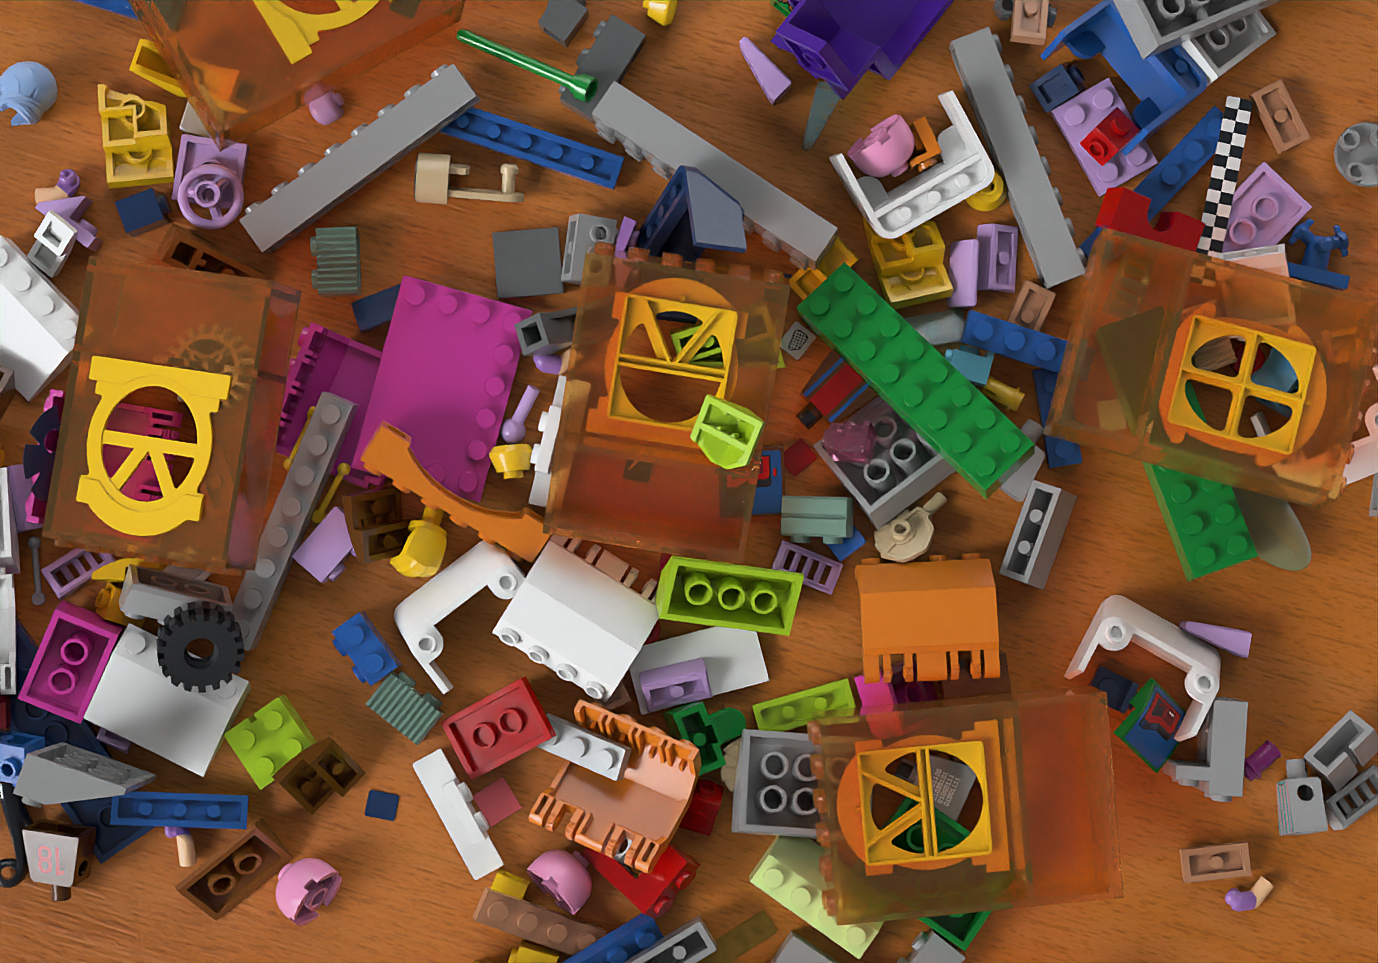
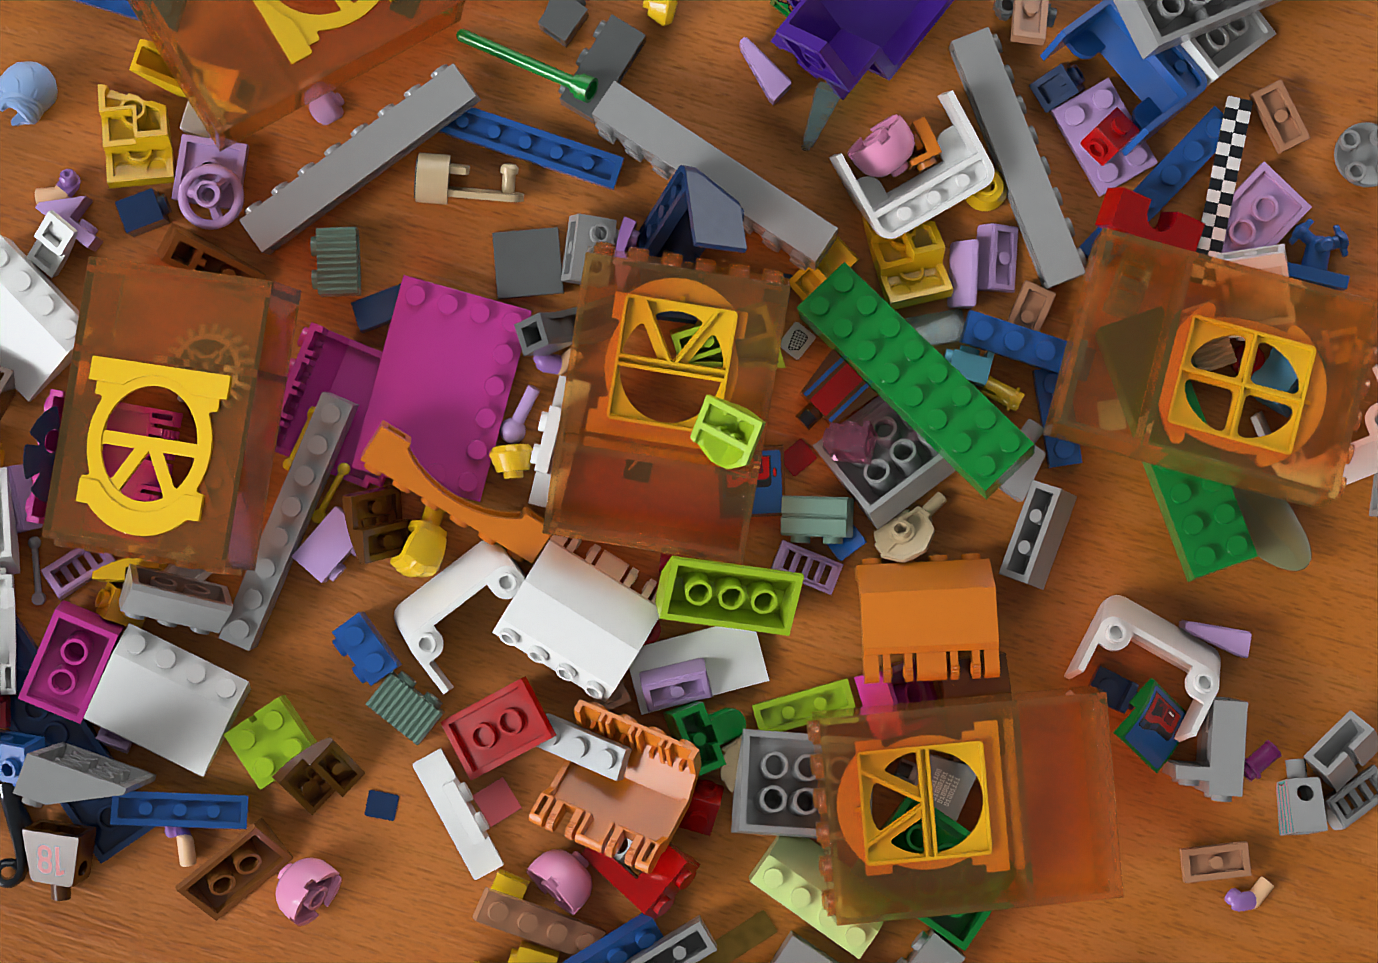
black tyre [156,601,244,693] -> none

